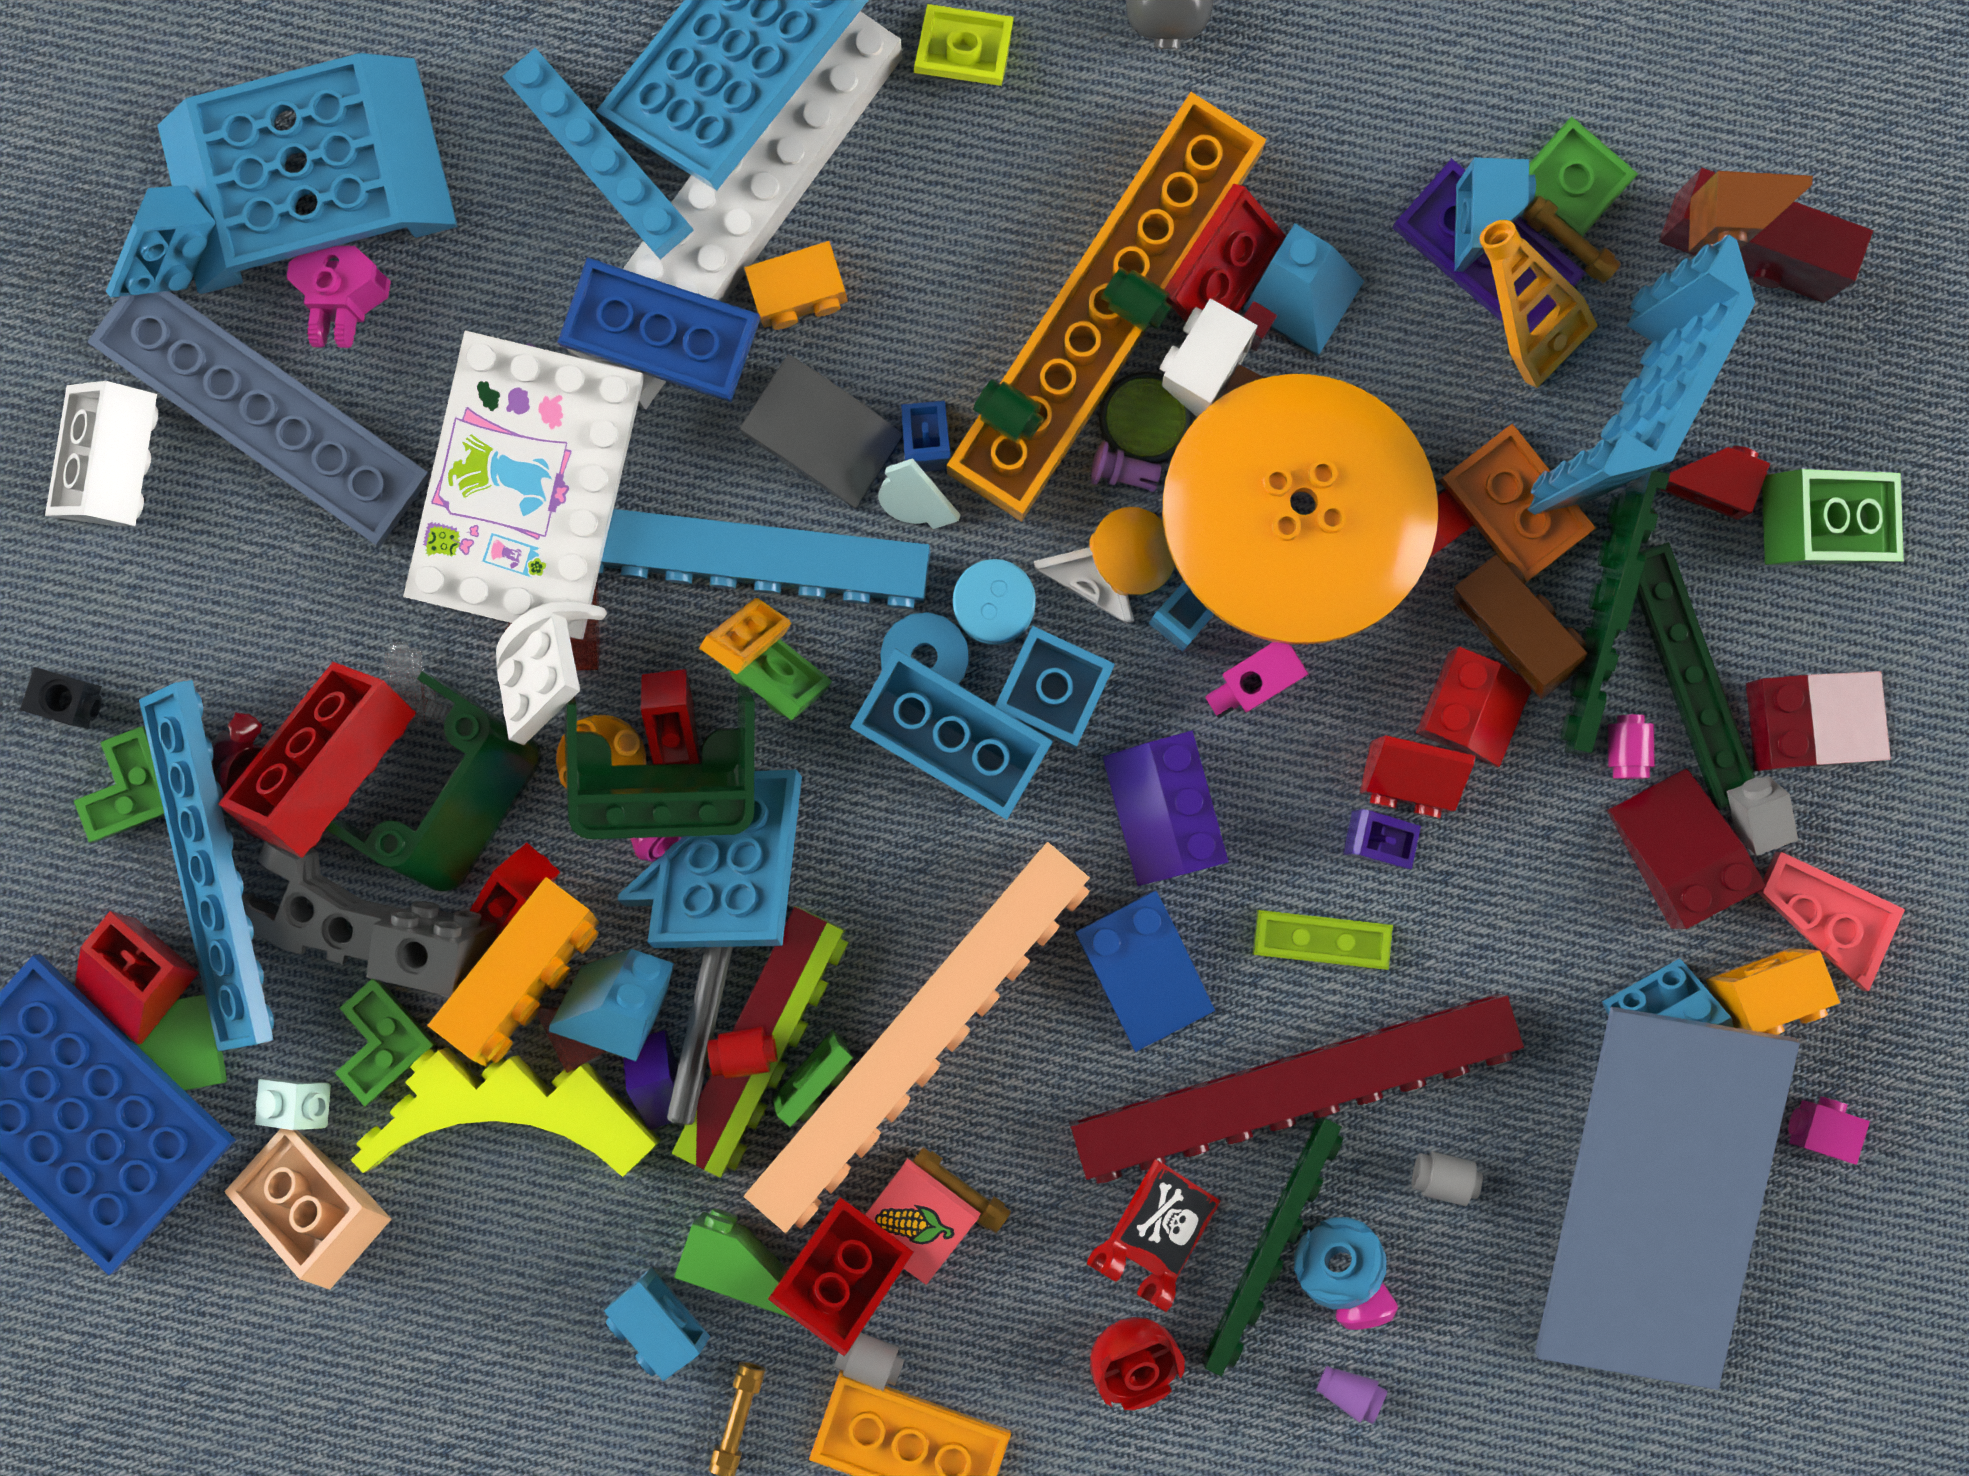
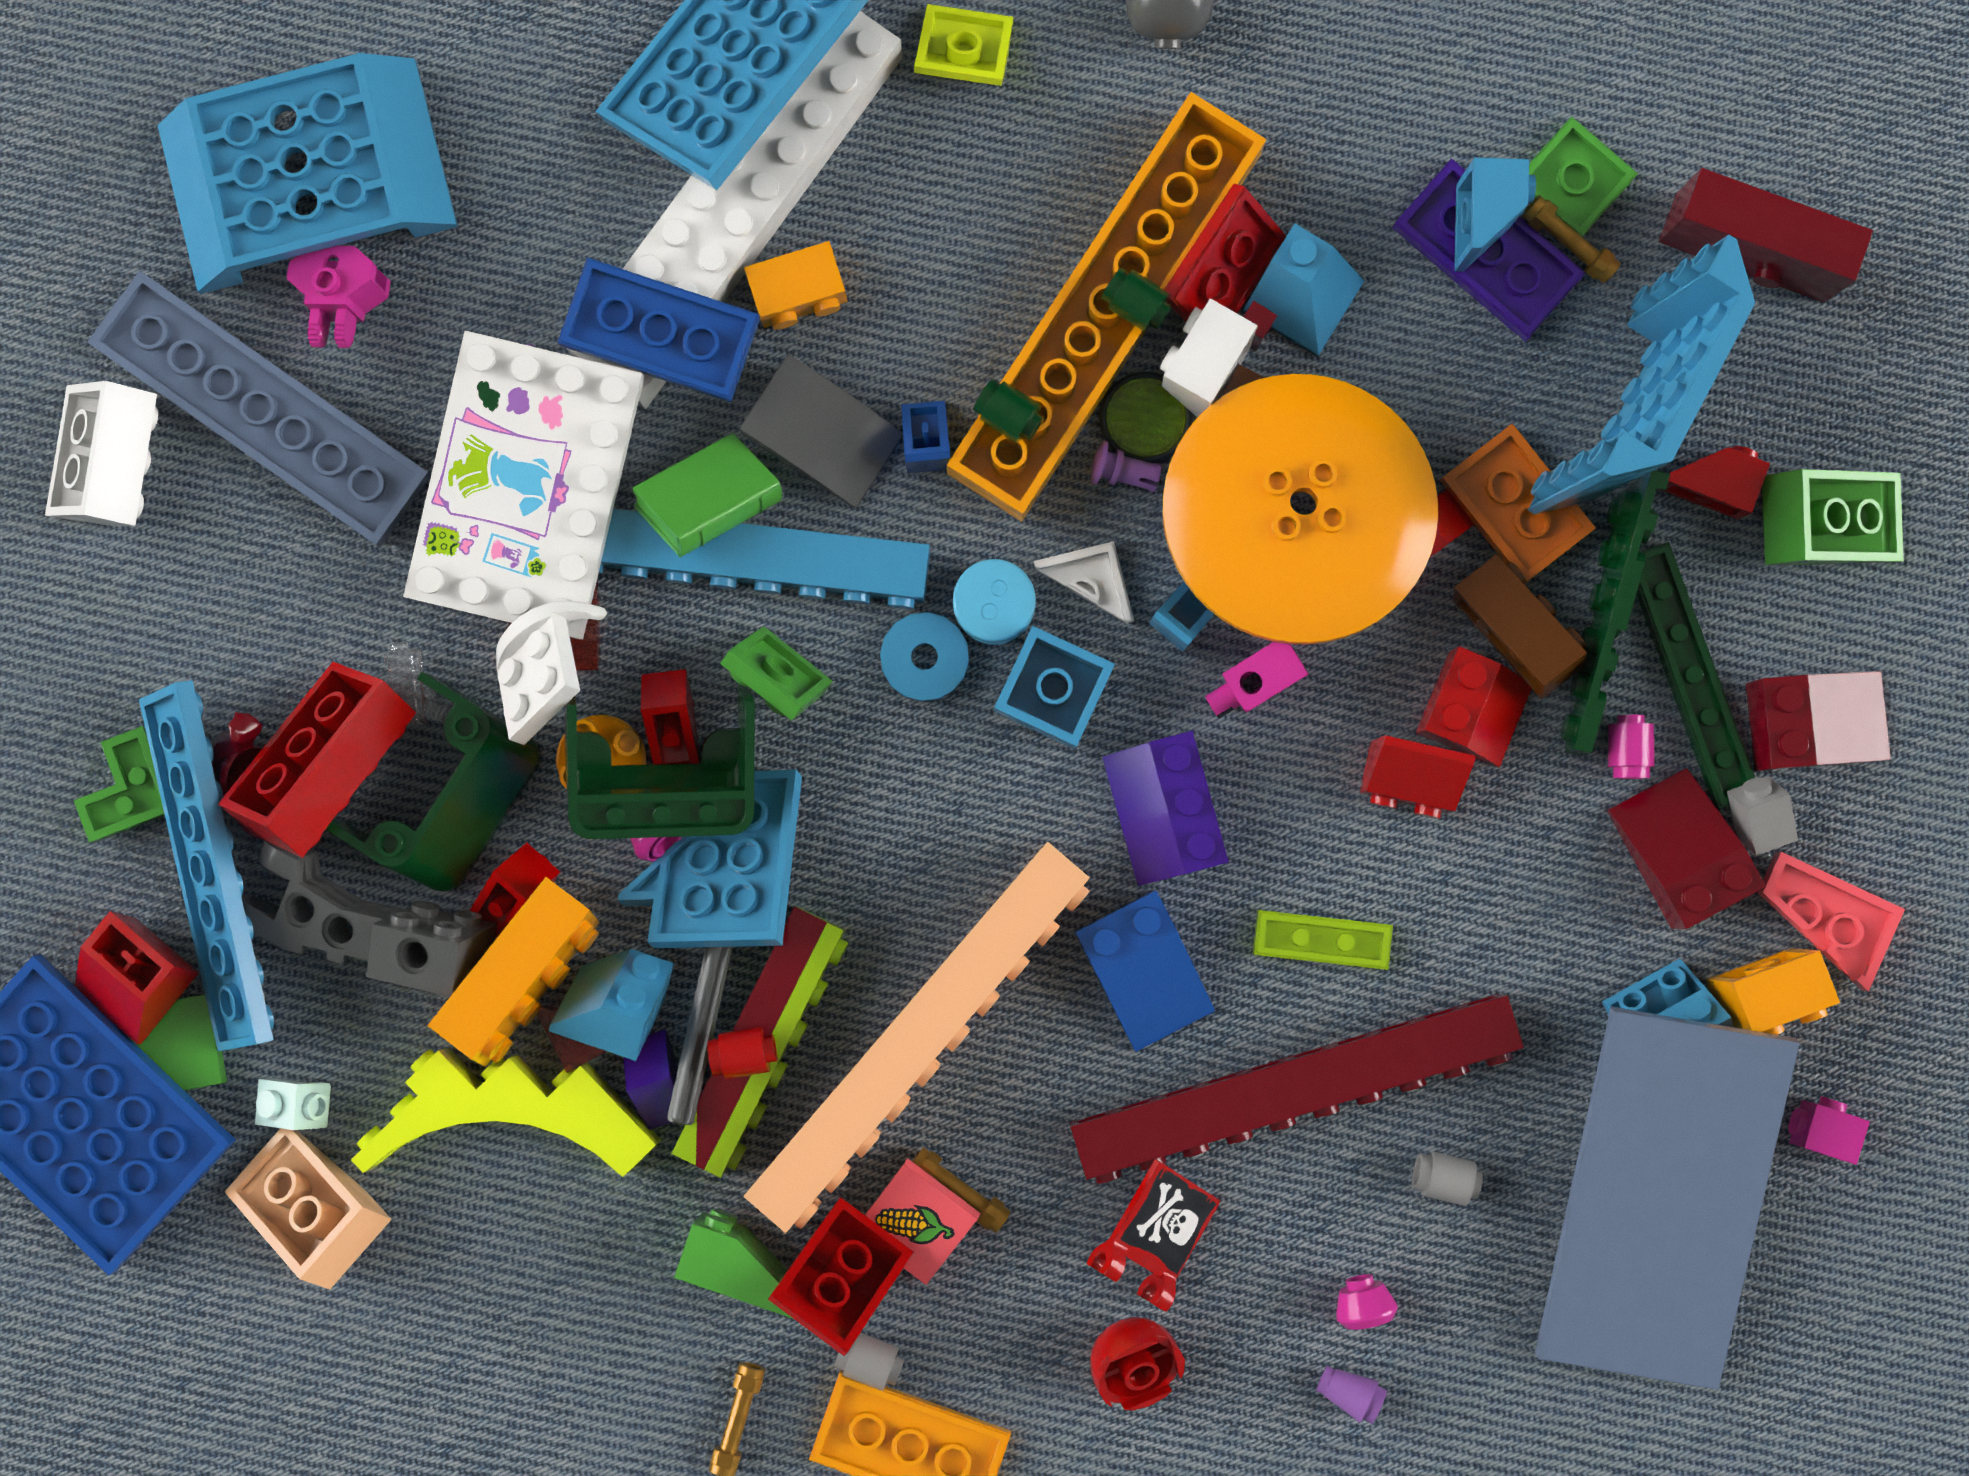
black brick [20,667,102,729] -> none
dark azure slope [106,185,216,298] -> none
bright green plate [335,979,437,1107] -> none
dark azure plate [502,47,694,260] -> none
dark azure slope [604,1268,710,1381] -> none
light orange tile [699,598,792,674] -> none
bright green plate [772,1029,853,1128] -> none
dark azure slope [850,648,1053,820] -> none
light aqua piece [878,458,961,529] -> none
light orange dish [1089,507,1175,596] -> none
dark green plate [1201,1117,1343,1377] -> none
dark azure tile [1294,1217,1386,1309] -> none
dark purple slope [1343,809,1421,870] -> none
light orange plate [1480,220,1598,388] -> none
dark orange slope [1689,171,1813,252] -> none
none -> bright green piece [633,433,782,558]

